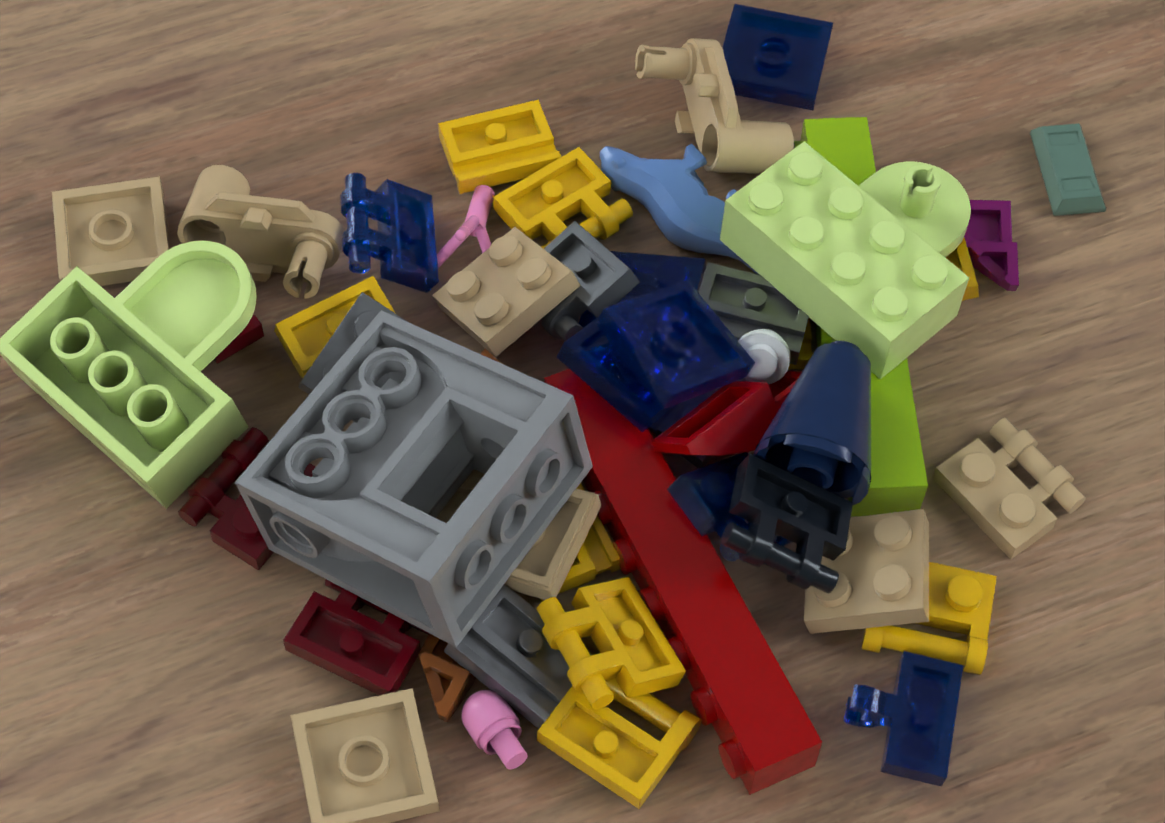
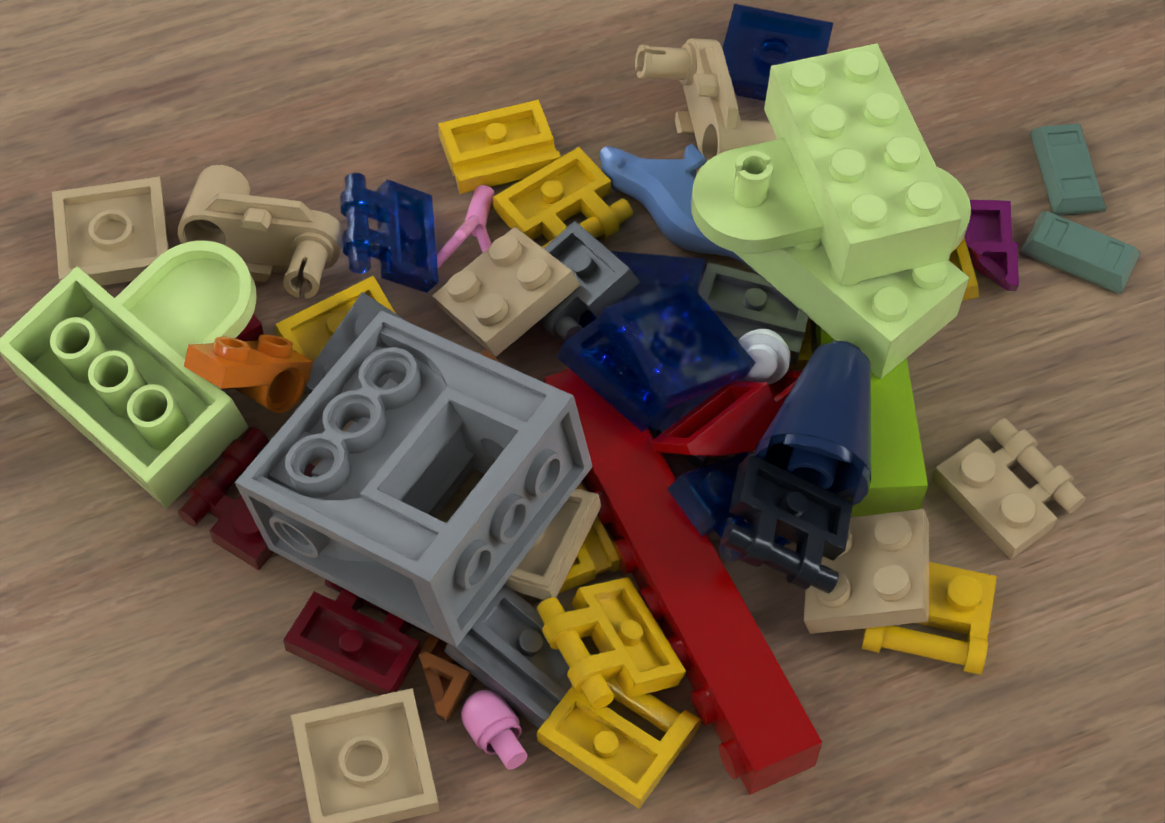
clear blue plate [843,651,964,786] -> none
none -> orange plate [184,334,313,413]
none -> yellowish green brick [691,43,961,285]
none -> sand green tile [1020,211,1141,294]

